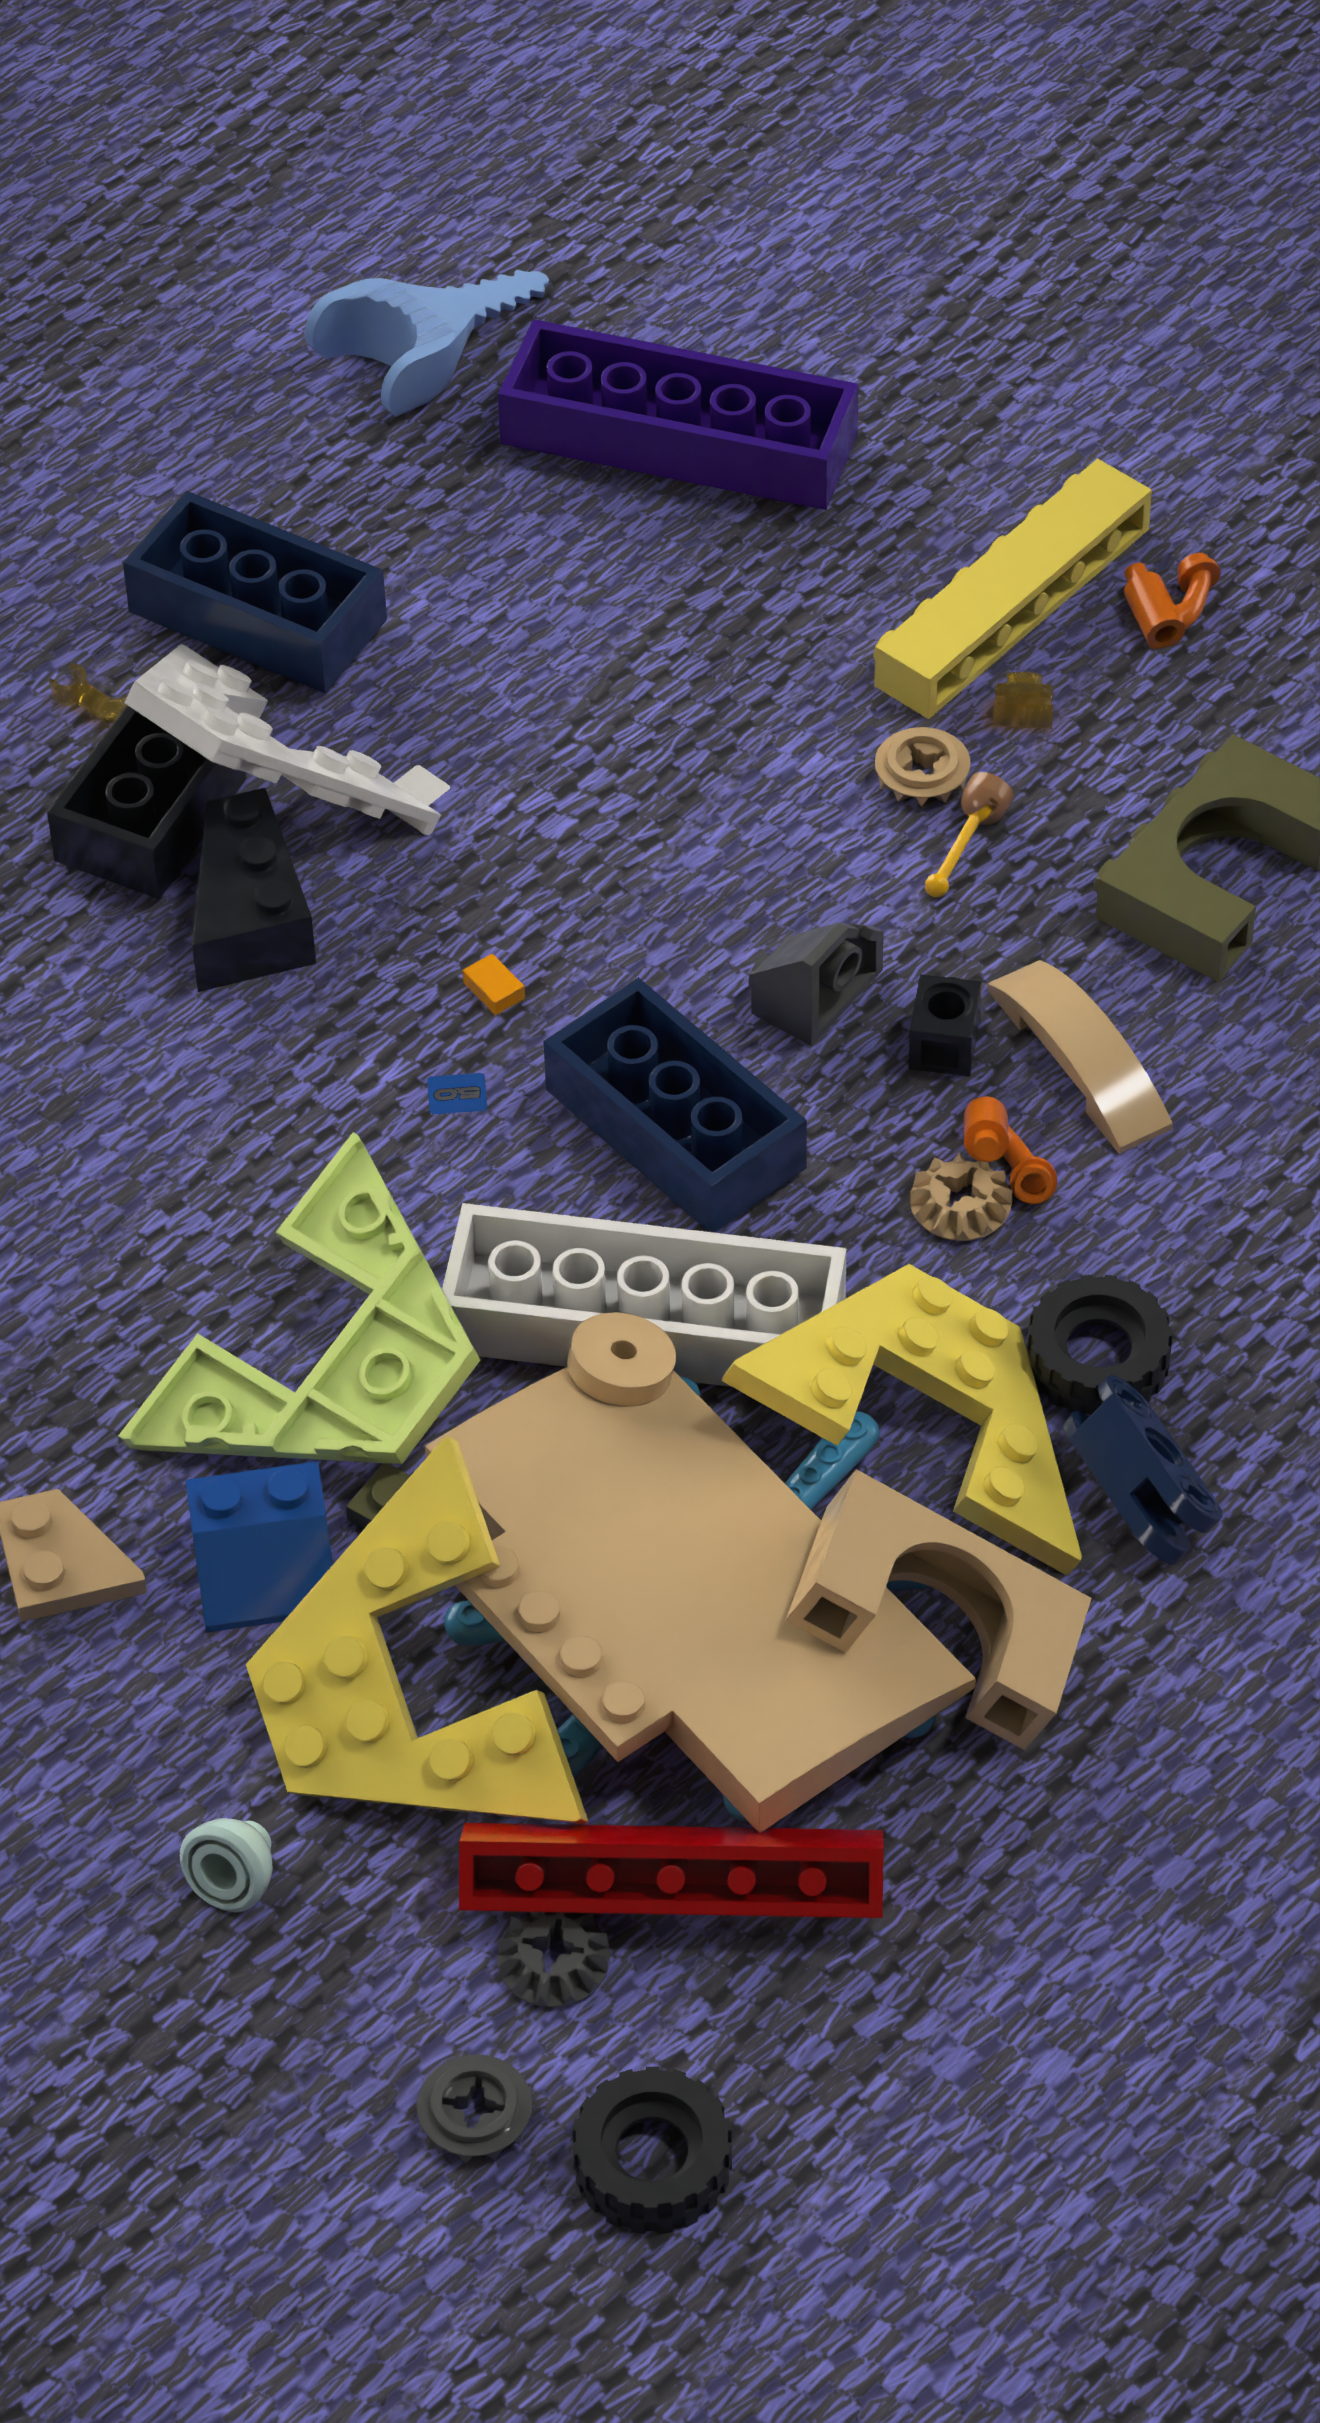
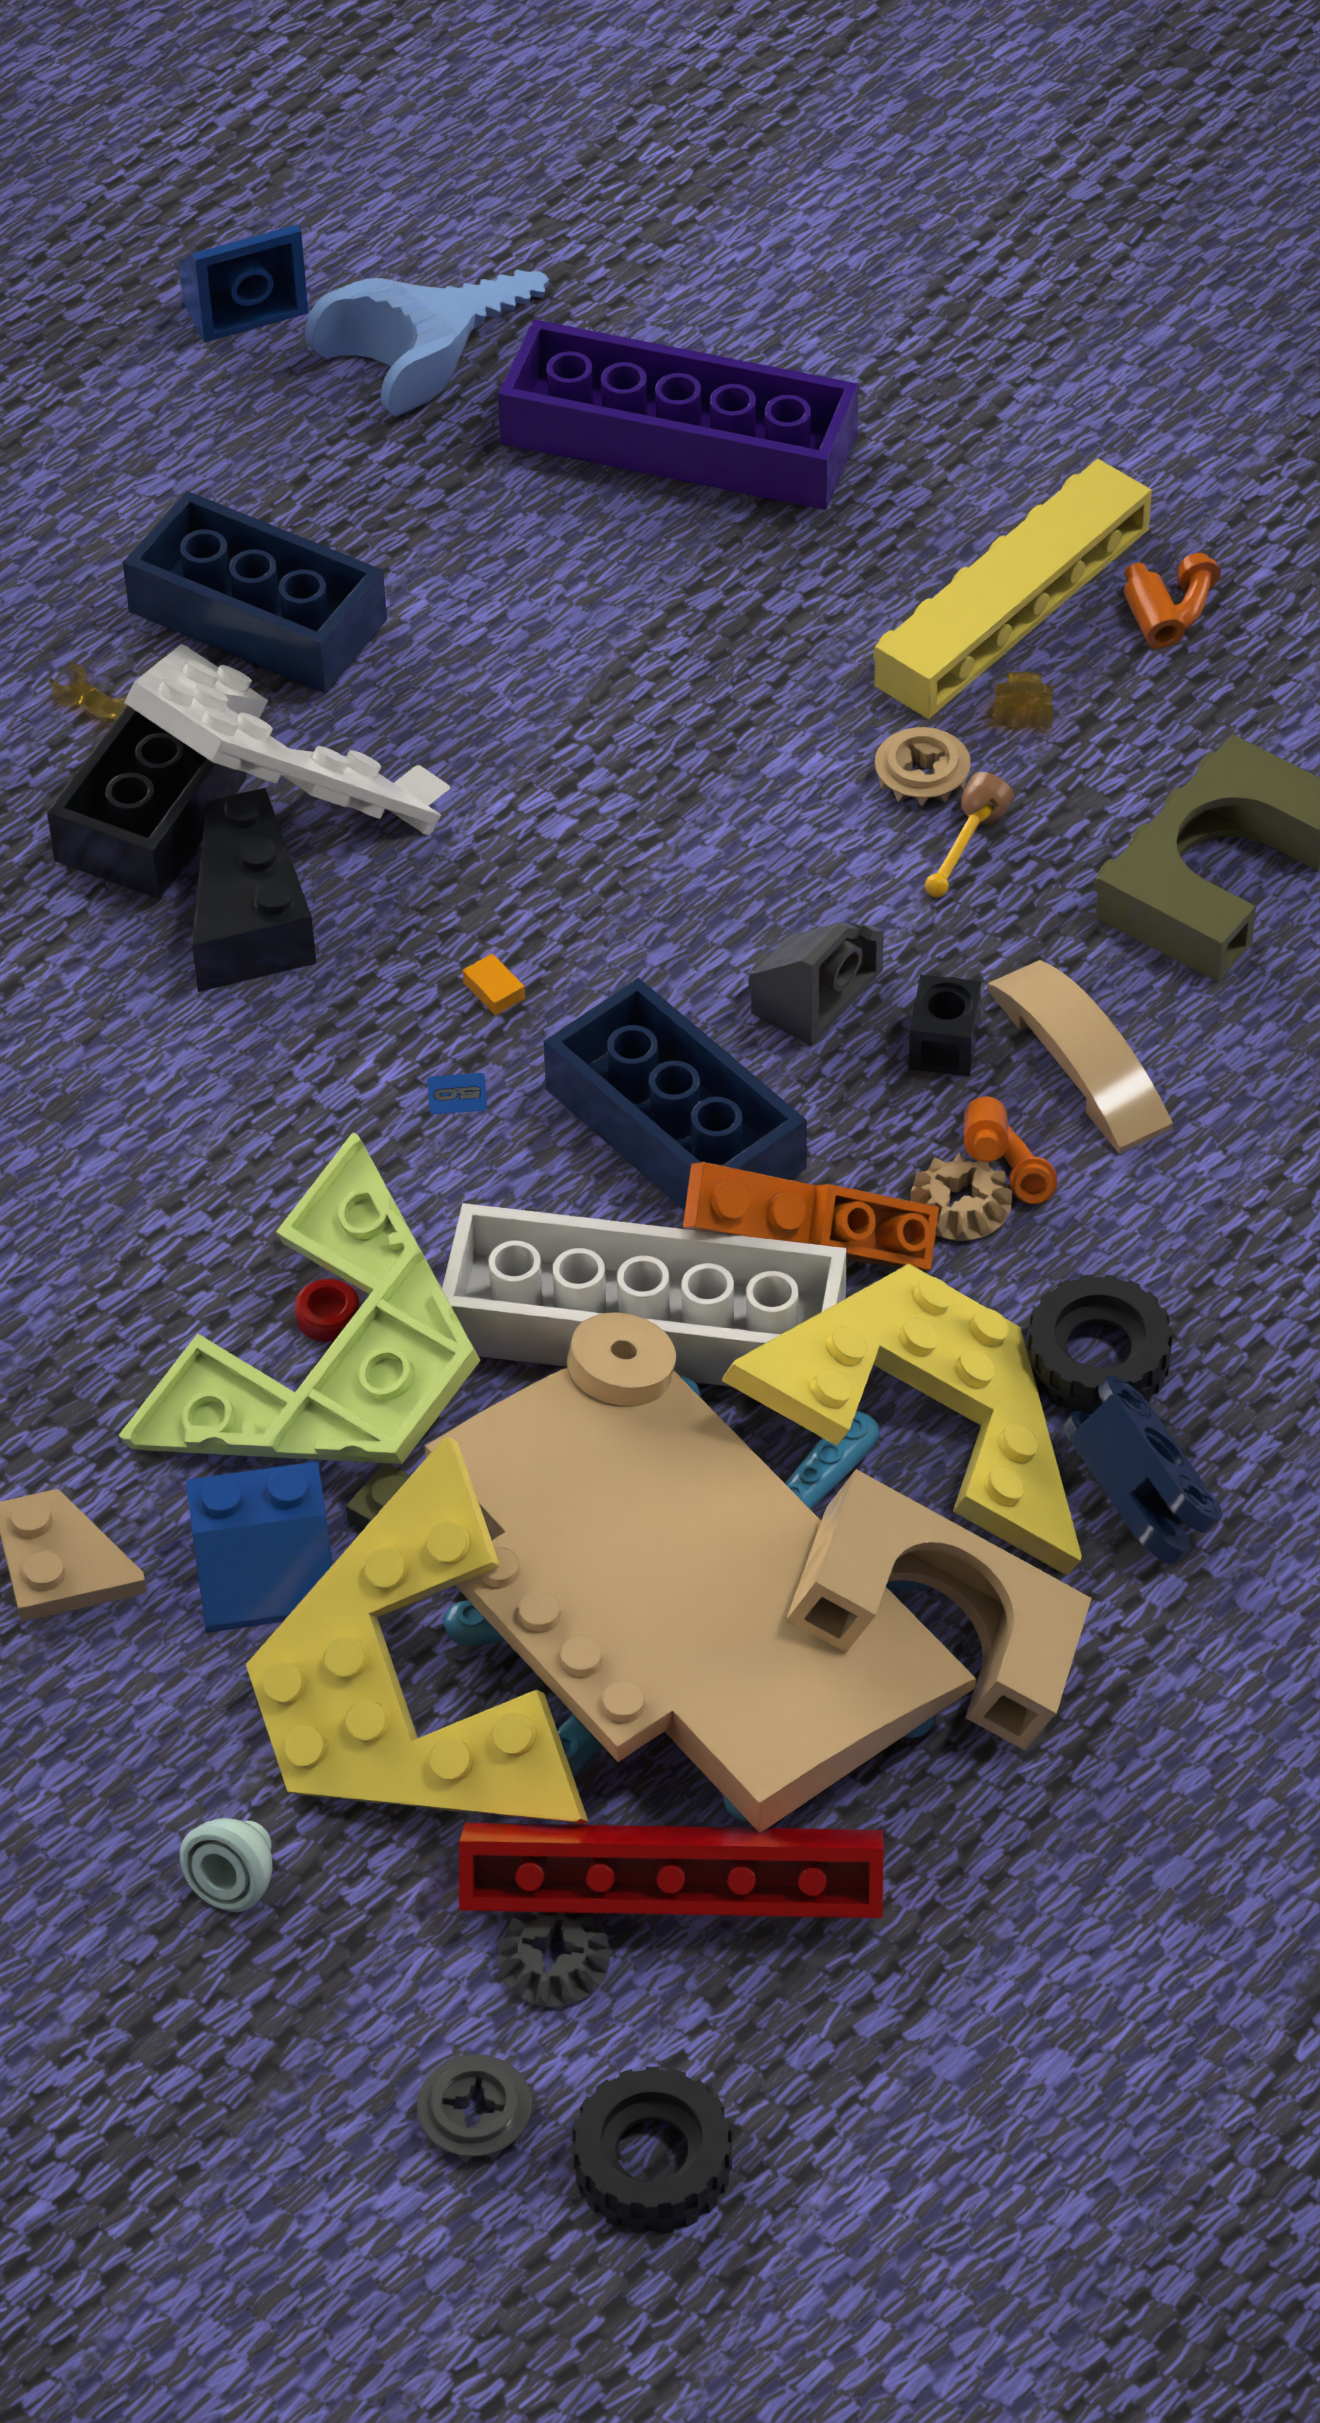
none -> blue slope [178,224,309,343]
none -> red tile [295,1279,360,1342]
none -> orange slope [683,1162,939,1270]

